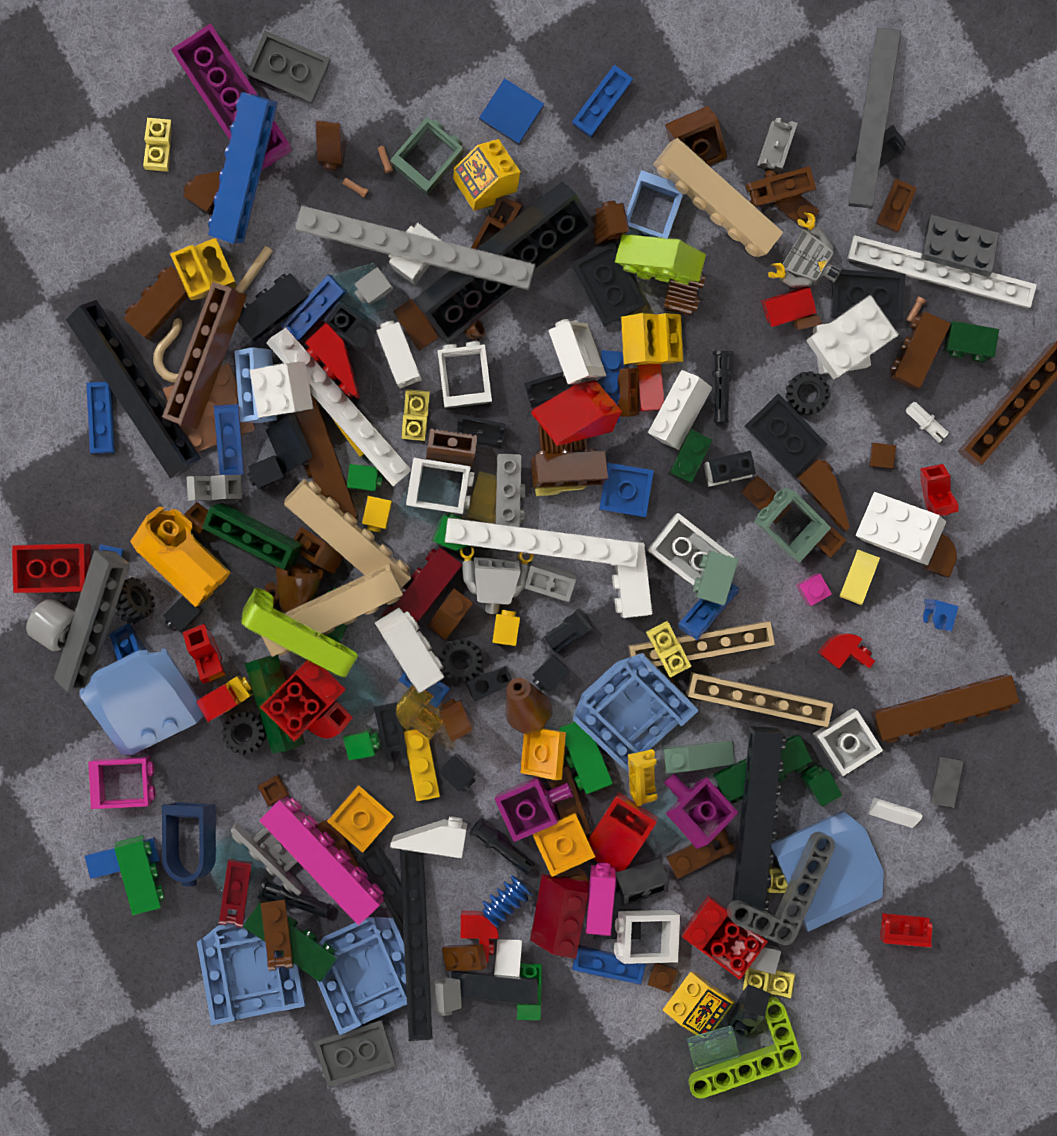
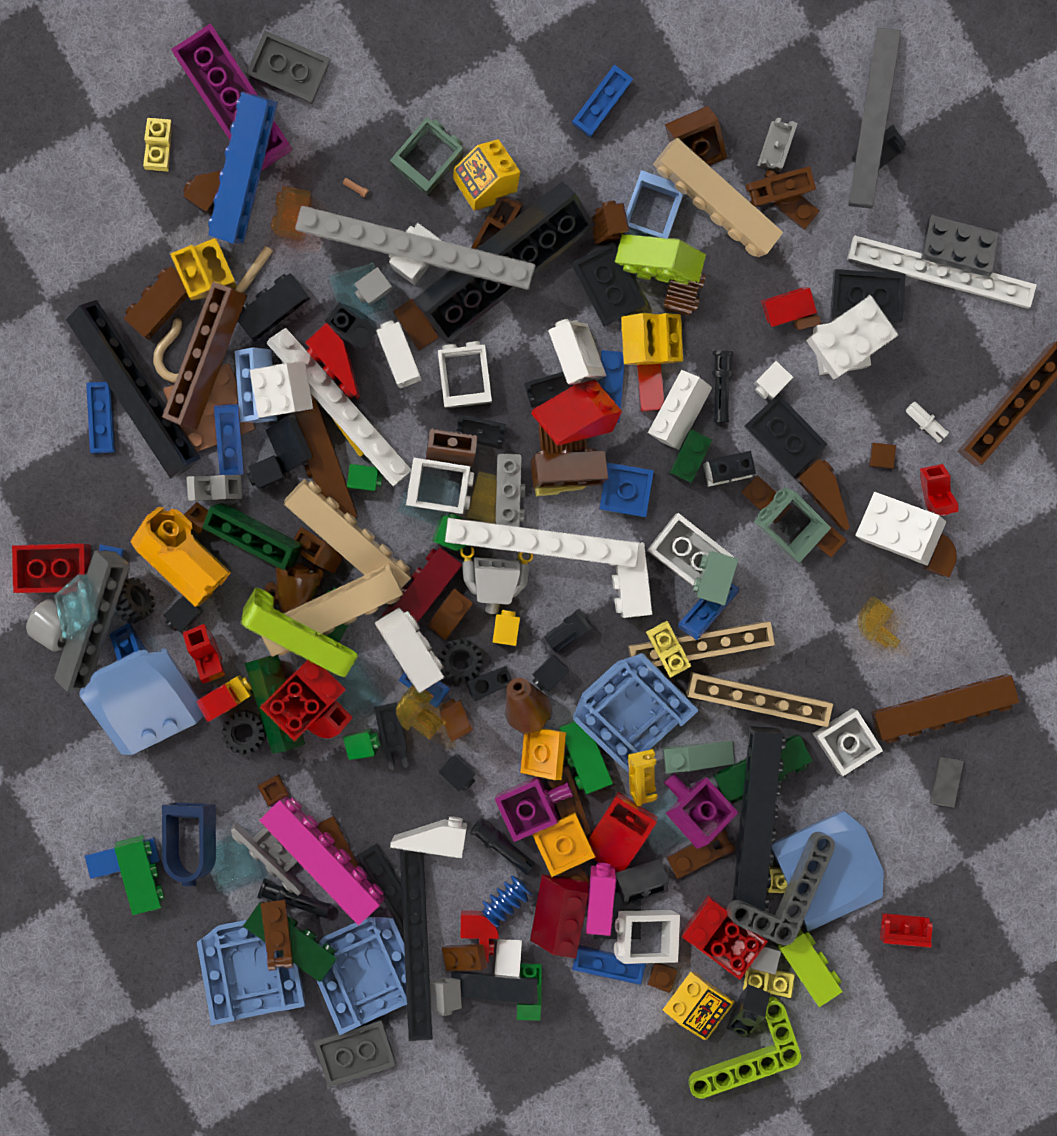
dark pink window [88,756,156,809] -> none
dark red plate [219,859,253,928] -> none
blue plate [281,275,347,342] -> none
reddish brown slope [315,120,347,171] -> none
light orange plate [327,785,394,853] -> none
yellow brick [362,496,393,532] -> none
nougat piece [377,146,394,173] -> none
light yellow slope [401,389,430,441] -> none
yellow plate [404,727,440,801] -> none
reddish brown plate [464,320,485,341] -> none
blue tile [479,78,544,145] -> none
light grey hinge [524,560,577,602] -> none
reddish brown plate [618,368,639,417] -> none
clear light blue tile [686,1026,740,1070] -> none
torso [768,213,841,288] -> none
black tyre [785,371,831,415] -> none
dark pink brick [796,573,831,606] -> none
dark green brick [800,764,843,807] -> none
red brick [817,633,875,669] -> none
light yellow slope [839,550,880,605] -> none
white slope [869,798,923,828] -> none
reddish brown plate [875,179,917,233] -> none
reddish brown brick [890,311,951,390] -> none
nougat piece [906,296,926,323] -> none
blue hinge [923,599,959,631] -> none
dark green brick [943,321,1000,362] -> none
none -> clear light blue plate [54,574,97,639]
none -> clear orange brick [271,186,313,242]
none -> white brick [754,361,793,400]
none -> lime brick [776,929,843,1007]
none -> clear yellow brick [857,596,901,648]

